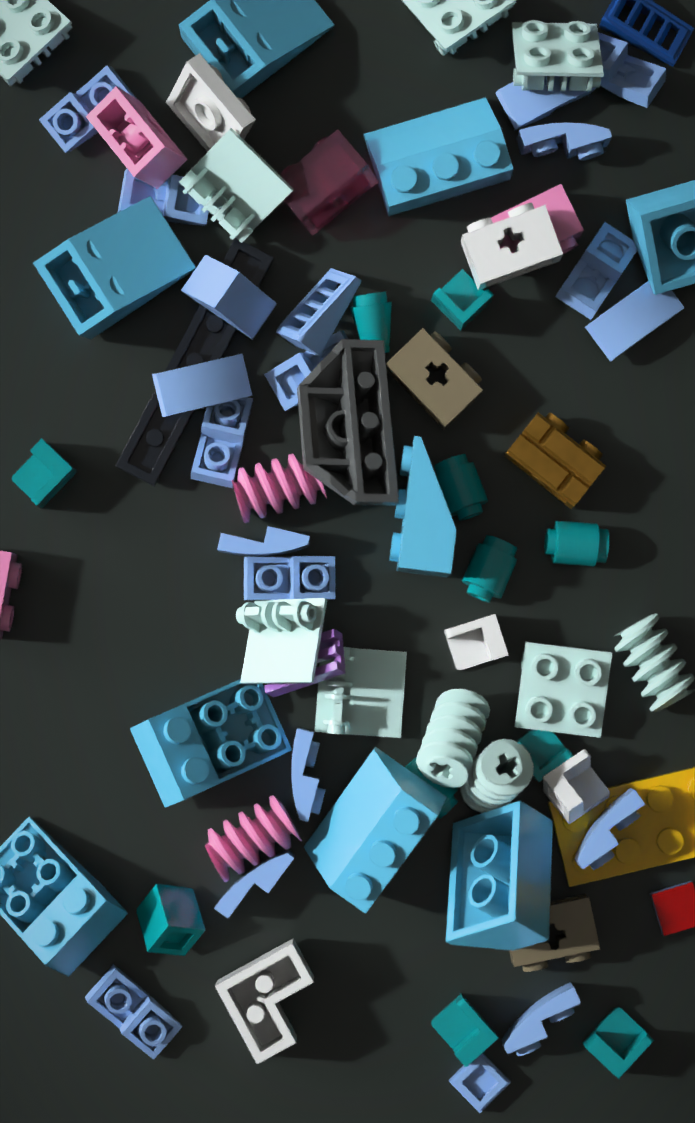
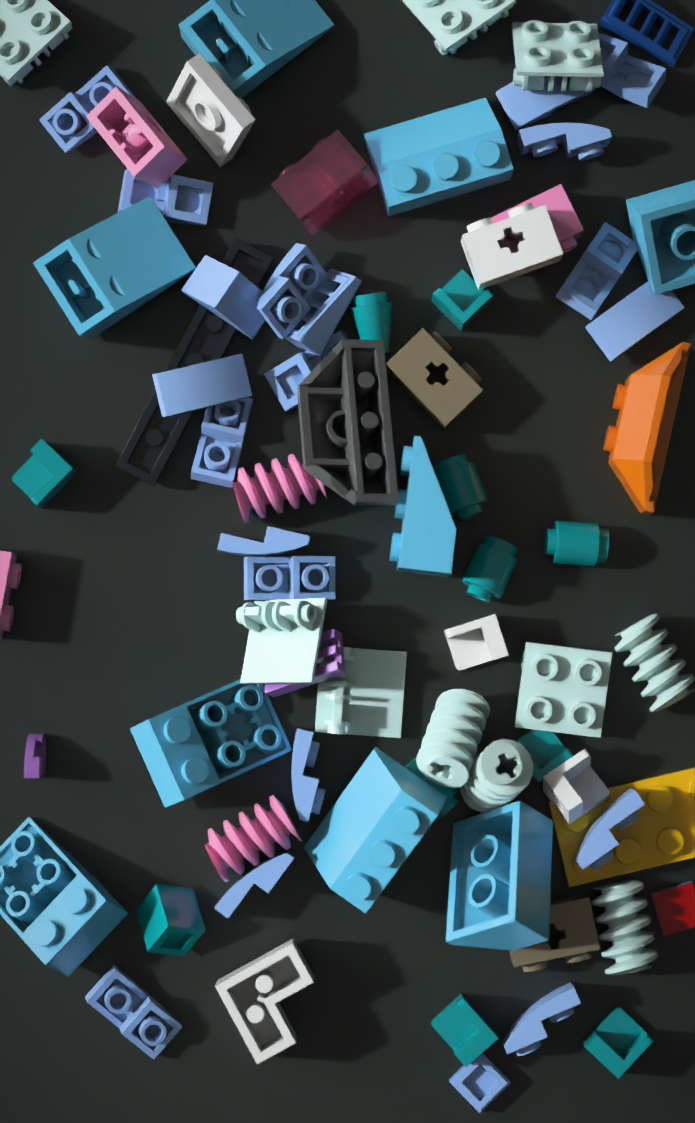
light aqua hinge [179,128,294,243] -> none
pearl gold brick [504,412,606,509] -> none
none -> medium lavender tile [24,733,47,778]
none -> light blue slope [257,243,327,339]
none -> light aqua piece [591,880,658,975]
none -> orange wedge [603,342,691,515]

